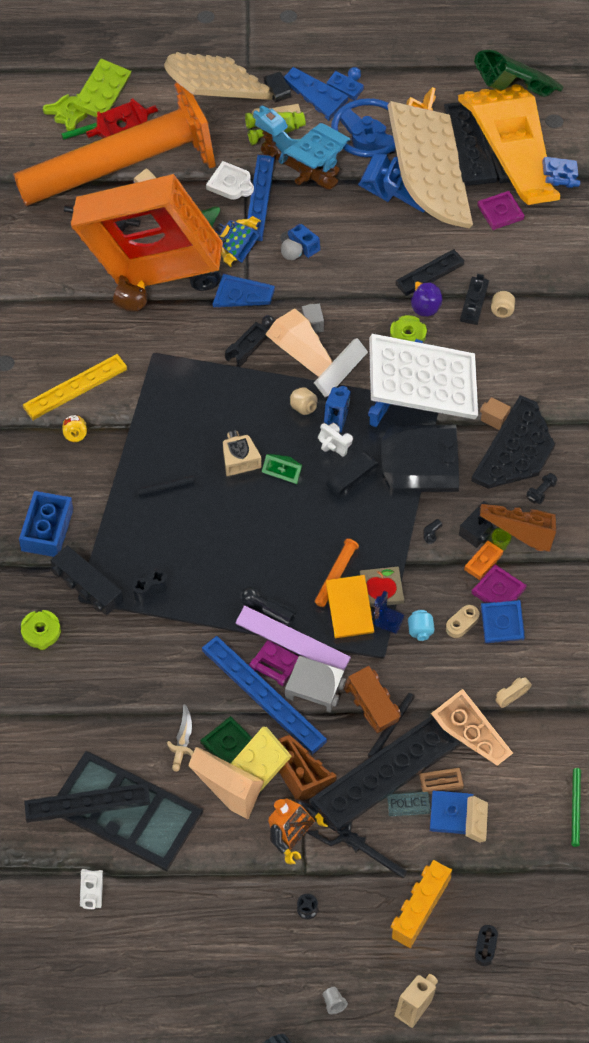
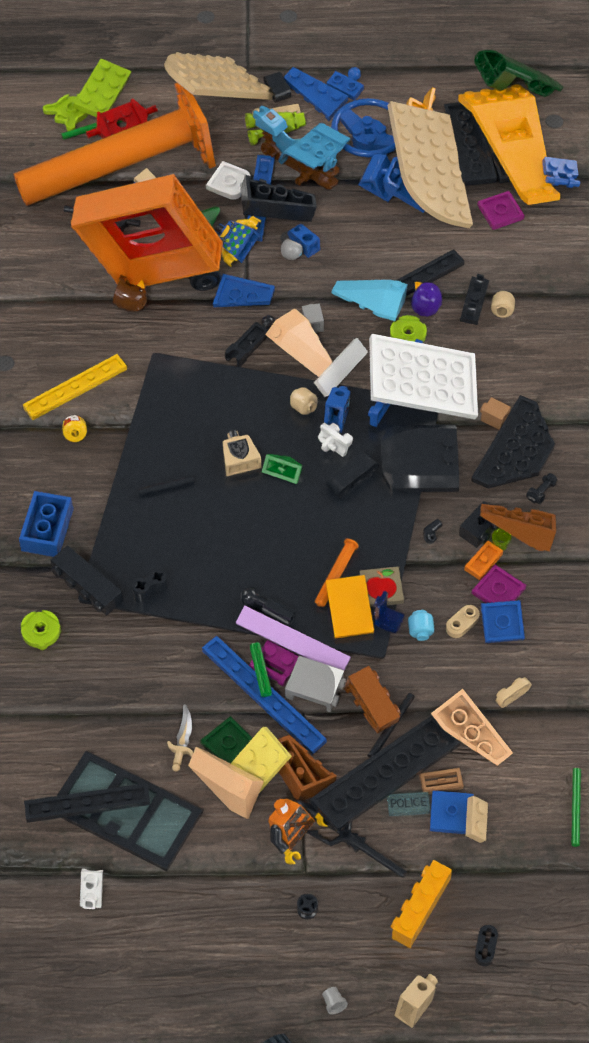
none -> black wedge [240,175,317,222]
none -> green axle [250,642,271,697]
none -> medium azure wedge [332,280,408,321]

